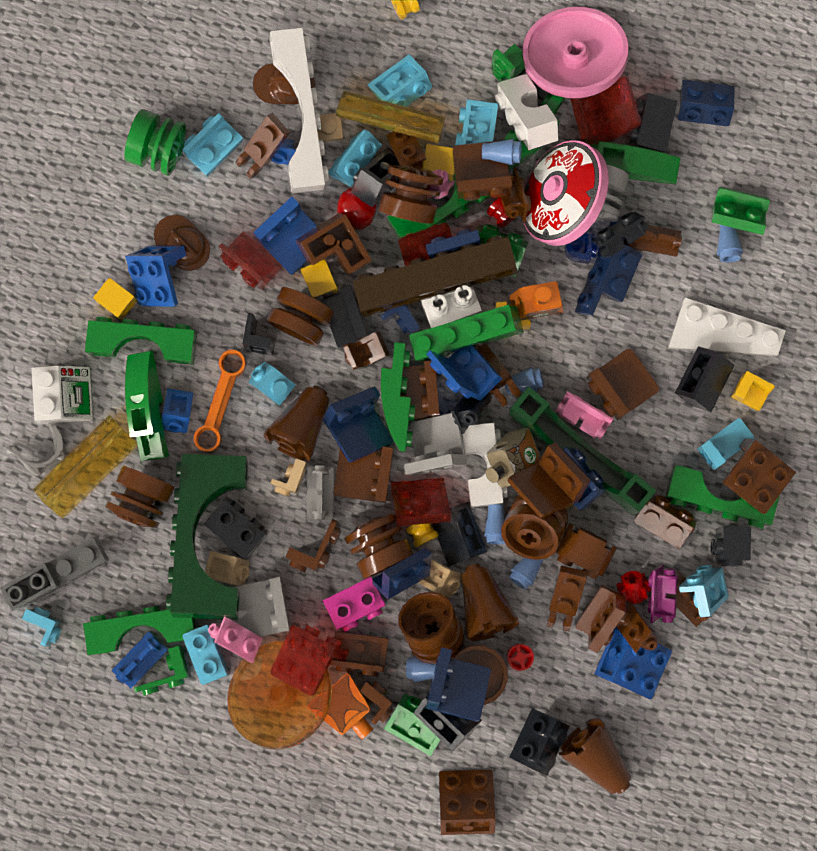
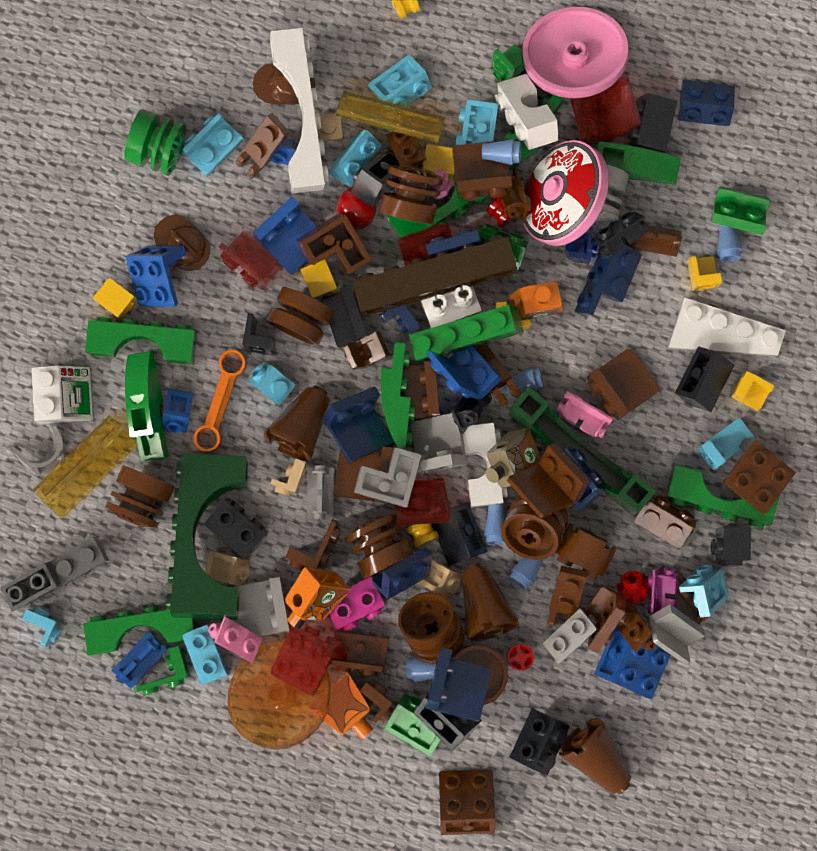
none -> orange torso [285,567,351,629]
none -> light grey plate [354,447,421,508]
none -> light grey hinge [543,608,597,664]
none -> light grey panel [649,604,705,665]
none -> yellow panel [687,256,722,291]

